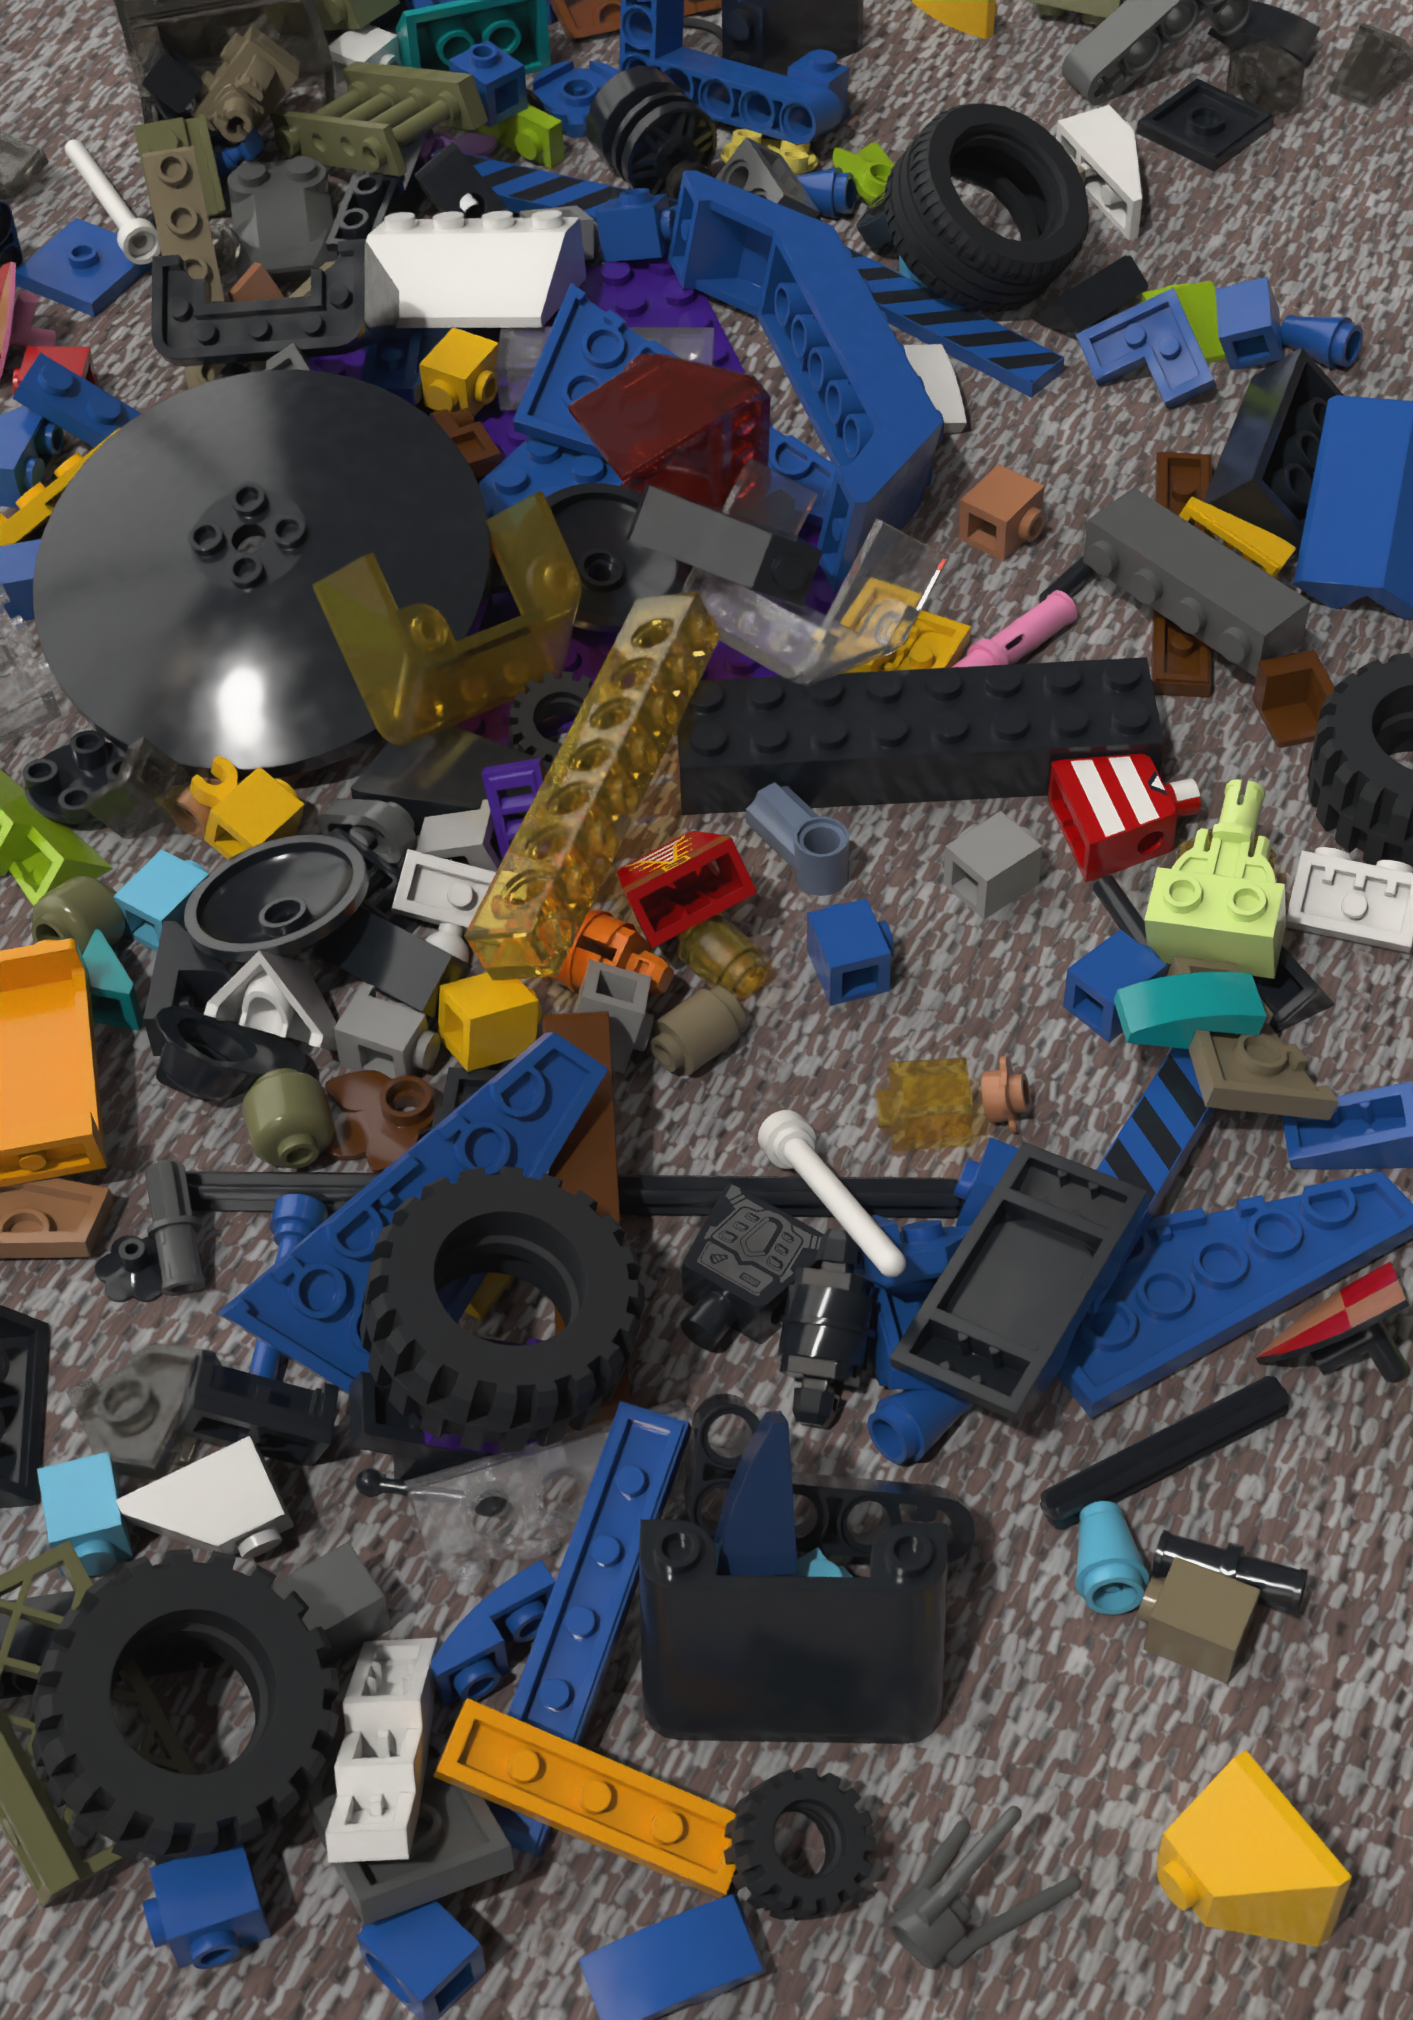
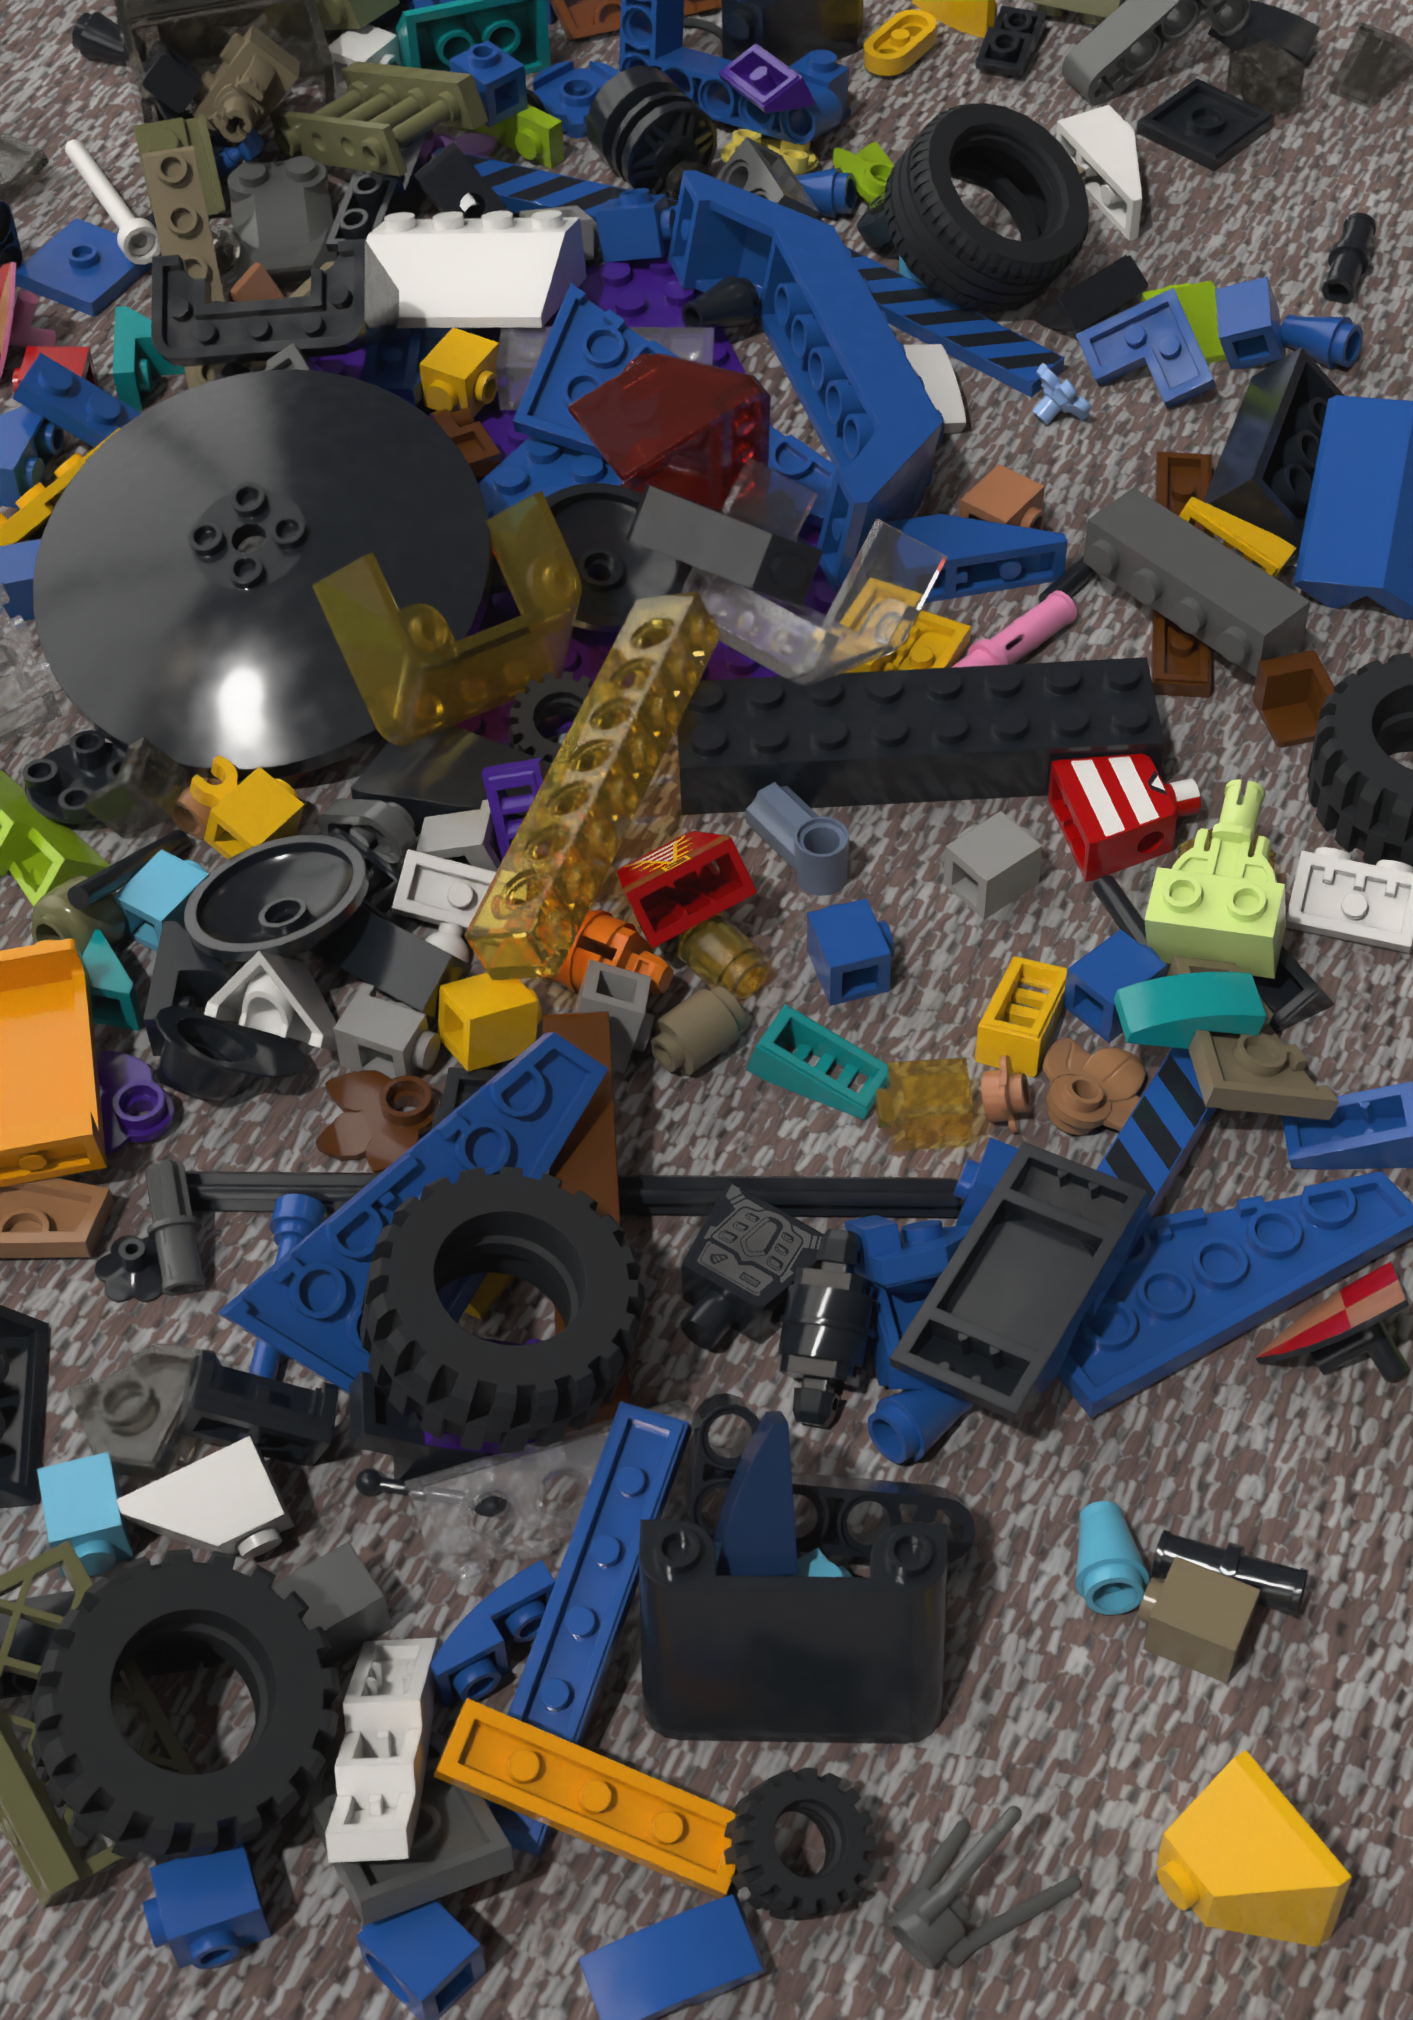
olive head [242,1068,335,1169] -> none
white piece [758,1110,906,1277] -> none
black axle [1040,1376,1290,1529] -> none
none -> black bar [67,830,190,910]
none -> black cone [72,12,146,68]
none -> dark purple plate [97,1051,175,1155]
none -> teal slope [113,306,185,411]
none -> black cone [682,275,760,333]
none -> dark purple slope [718,44,816,113]
none -> teal slope [746,1004,895,1120]
none -> yellow plate [864,9,937,76]
none -> blue slope [884,514,1068,604]
none -> black slope [975,5,1047,77]
none -> yellow slope [975,957,1068,1078]
none -> light blue plant [1031,363,1093,426]
none -> medium nougat plate [1042,1037,1146,1135]
none -> black pin [1322,212,1377,304]

